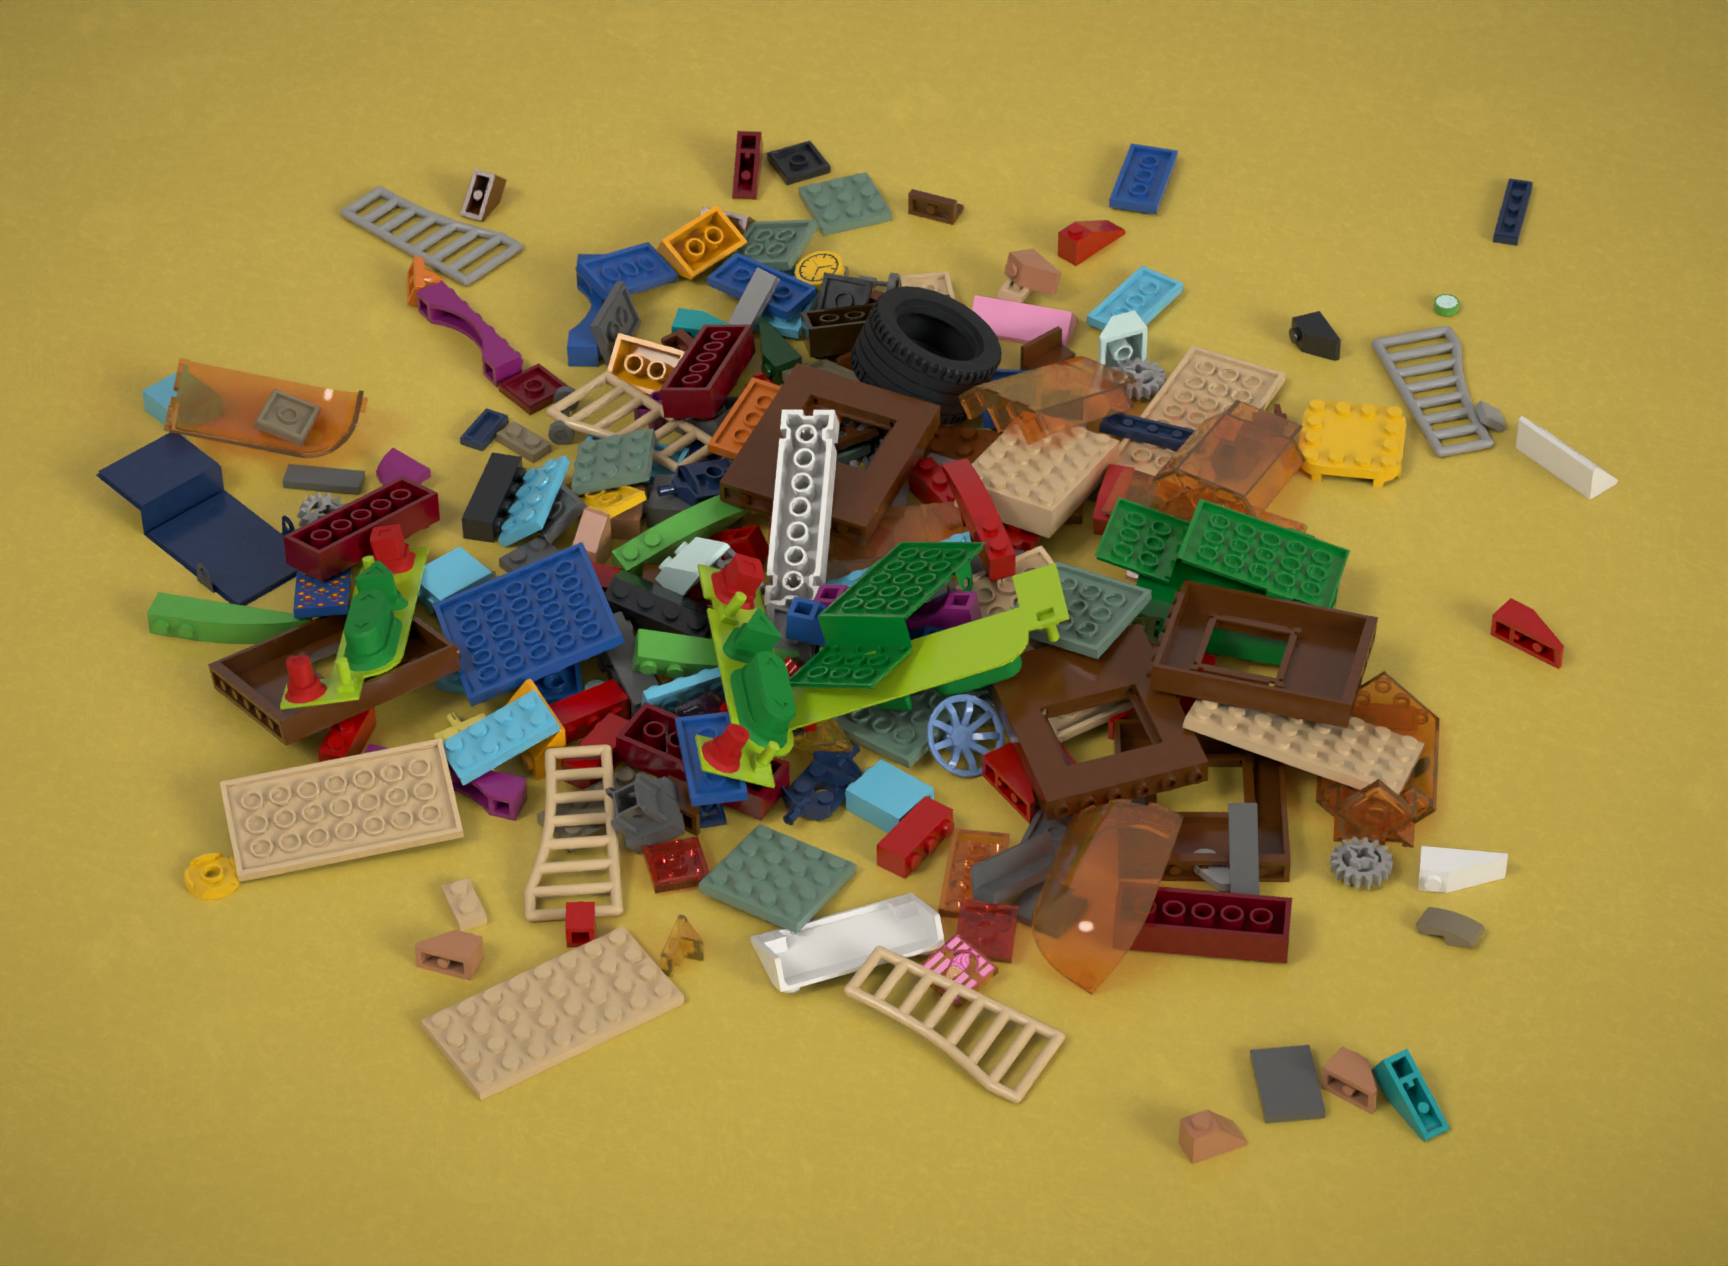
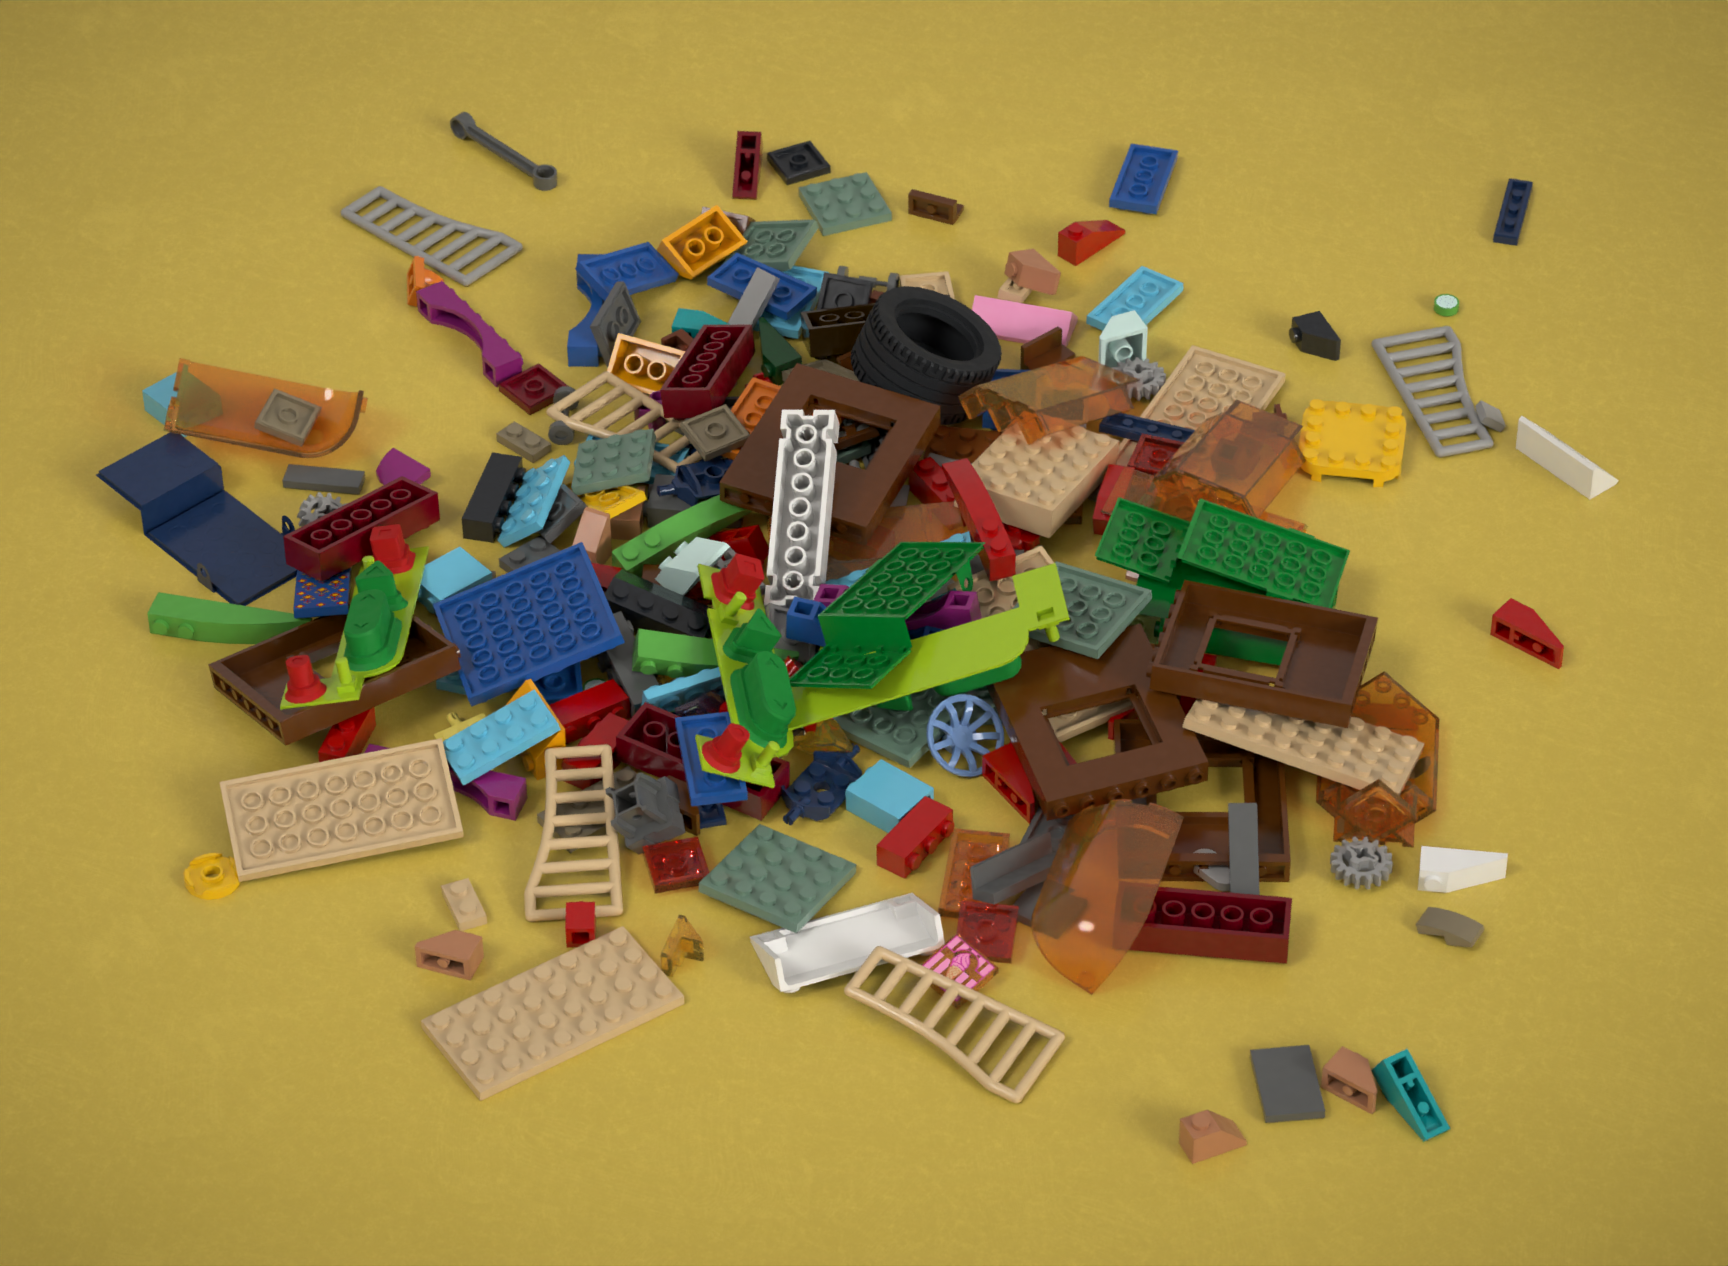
reddish brown slope [460,169,507,222] -> none
dark blue tile [460,408,509,452] -> none
yellow tile [795,251,845,291] -> none
none -> dark grey piece [450,112,557,191]
none -> dark tan tile [680,404,750,461]
none -> clear red plate [1127,433,1192,484]

